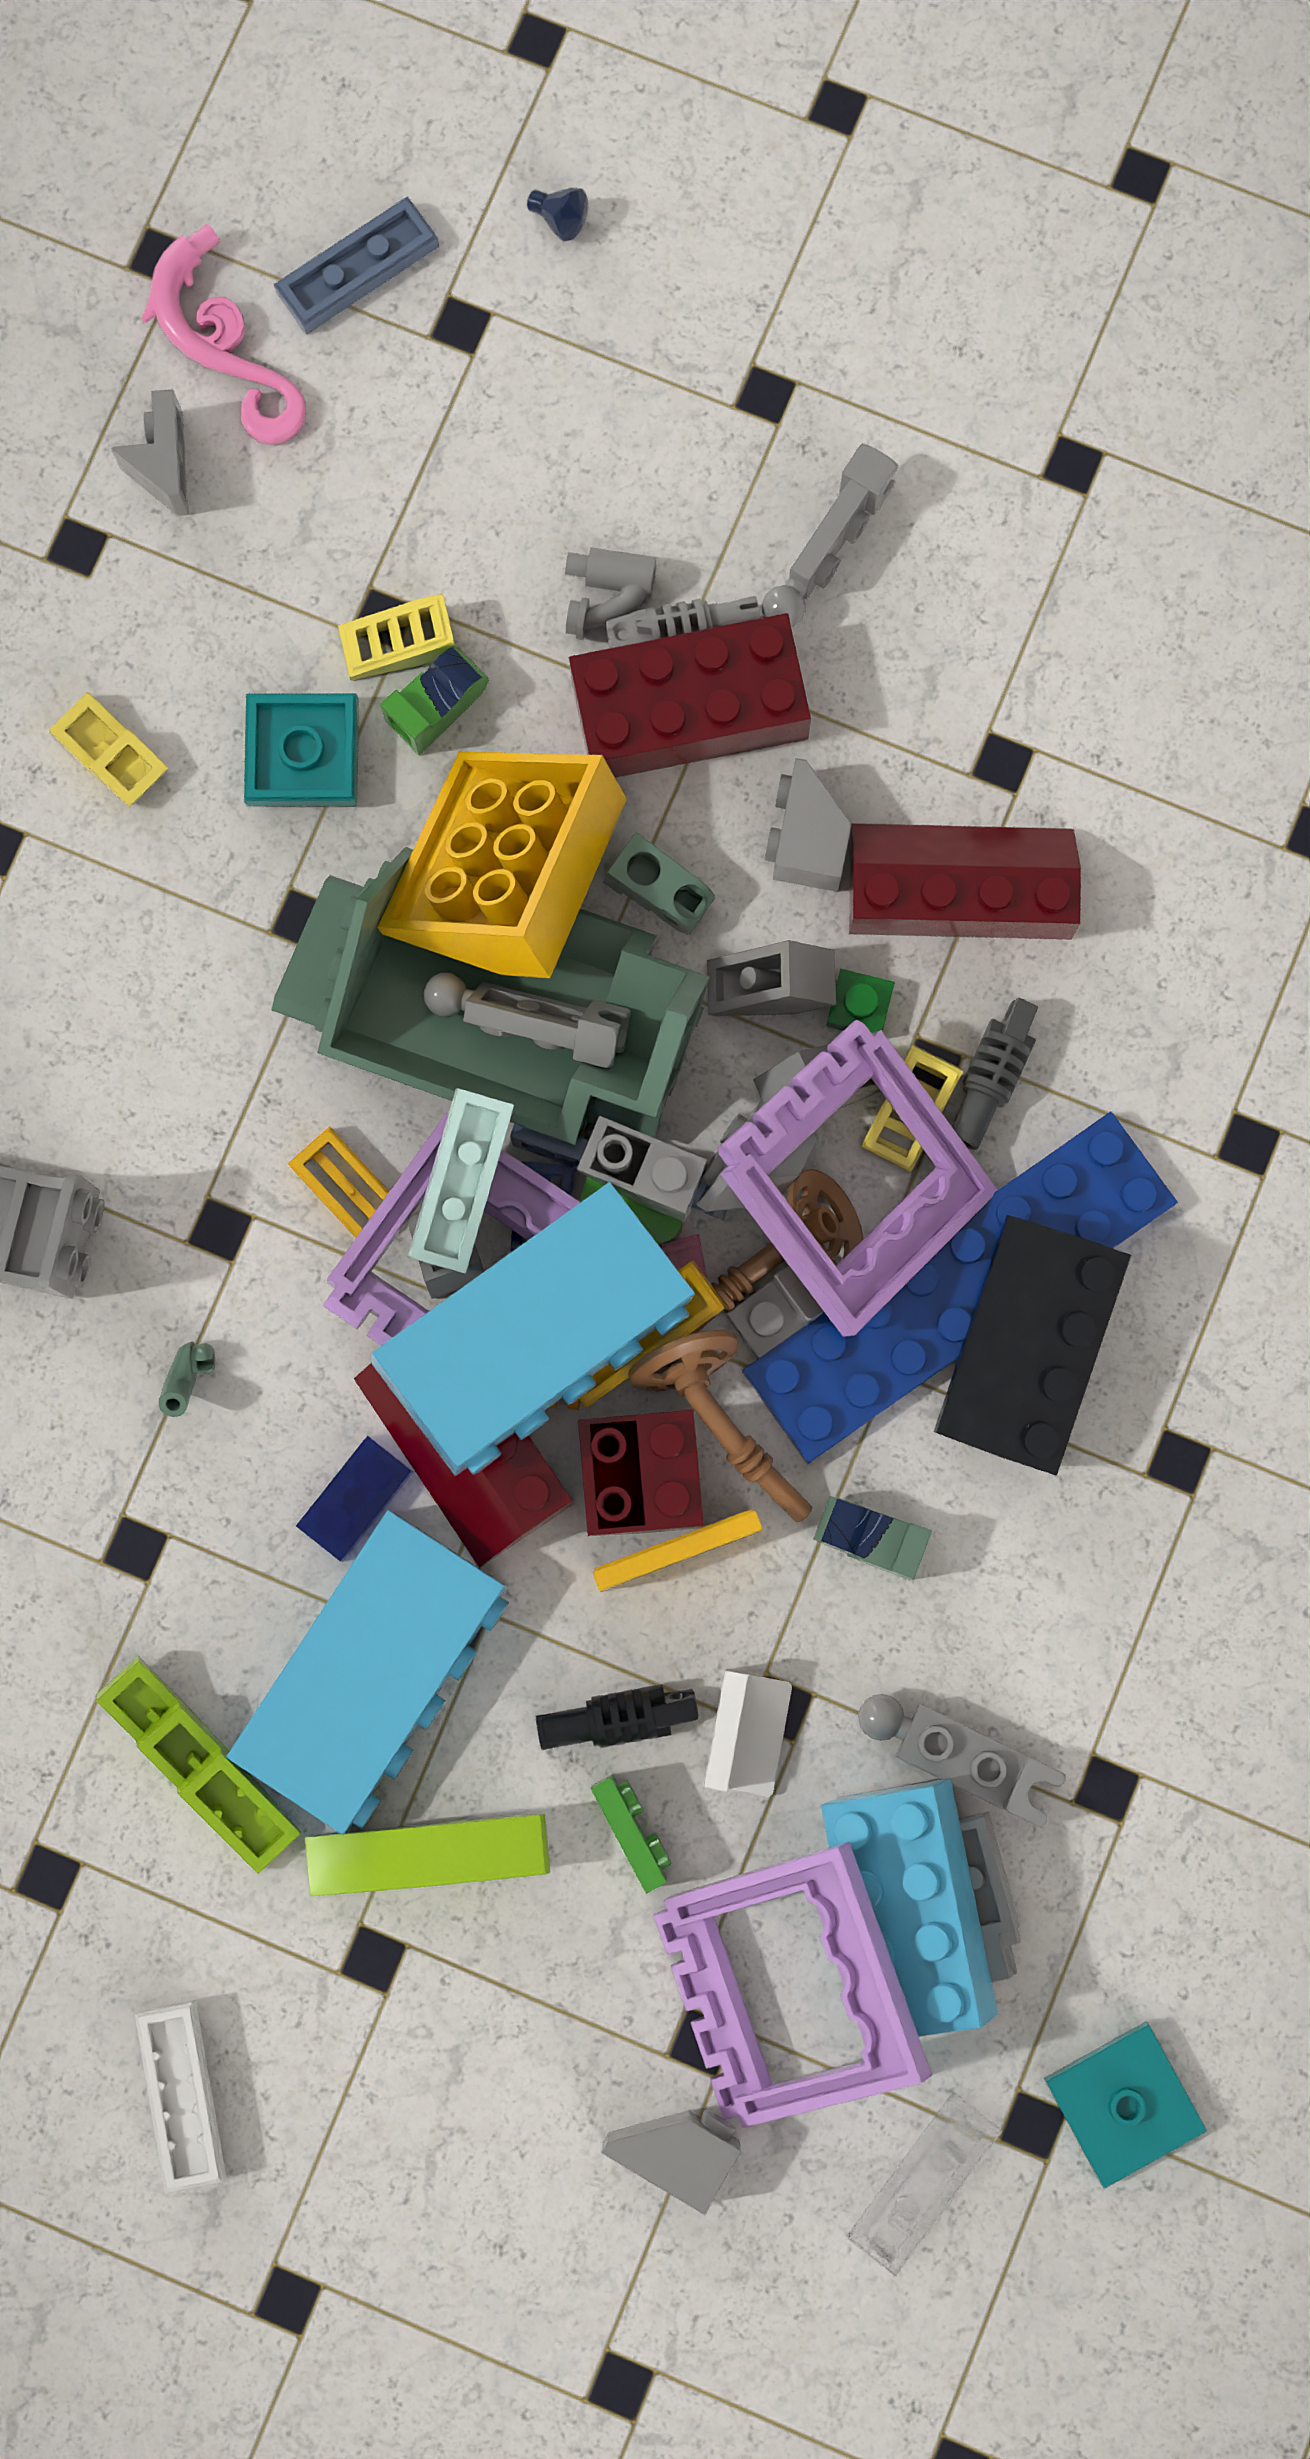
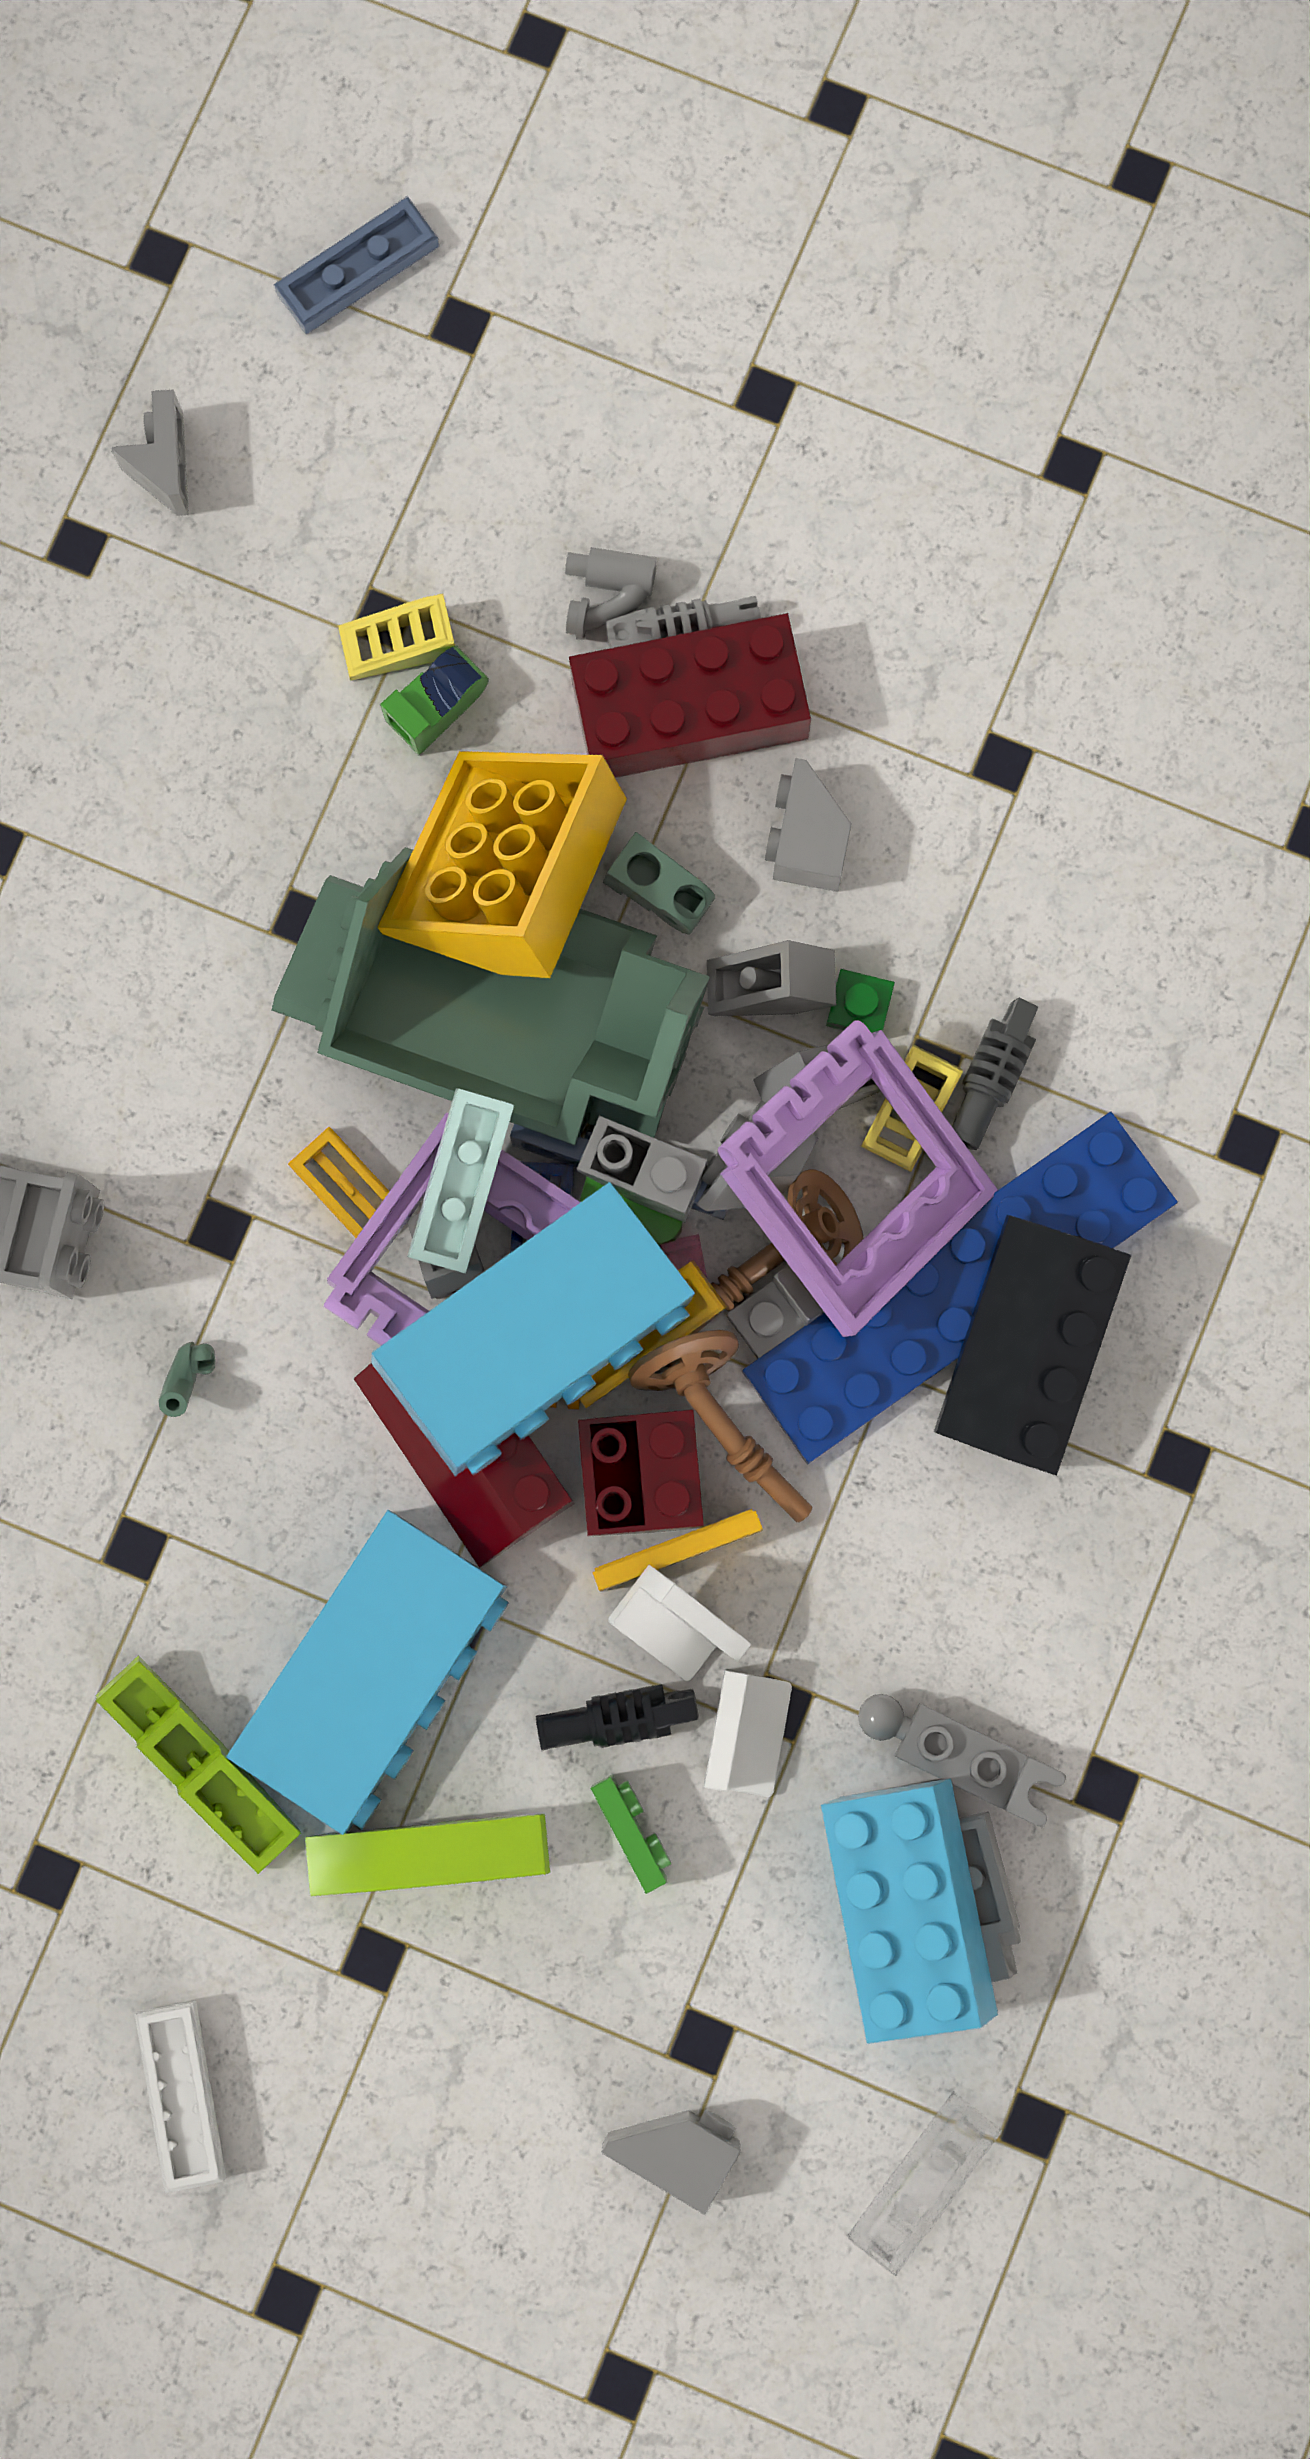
light yellow slope [49,692,168,808] -> none
bright pink plant [141,224,306,445] -> none
teal plate [244,693,359,806] -> none
clear blue plate [296,1436,414,1562] -> none
light grey plate [423,973,631,1068] -> none
dark blue rock [527,188,588,242] -> none
lavender hinge [653,1842,932,2128] -> none
light grey plate [762,443,899,628] -> none
leg [813,1496,932,1580] -> none
dark red slope [849,823,1081,940] -> none
teal plate [1044,2021,1207,2189] -> none
none -> white panel [608,1565,751,1681]

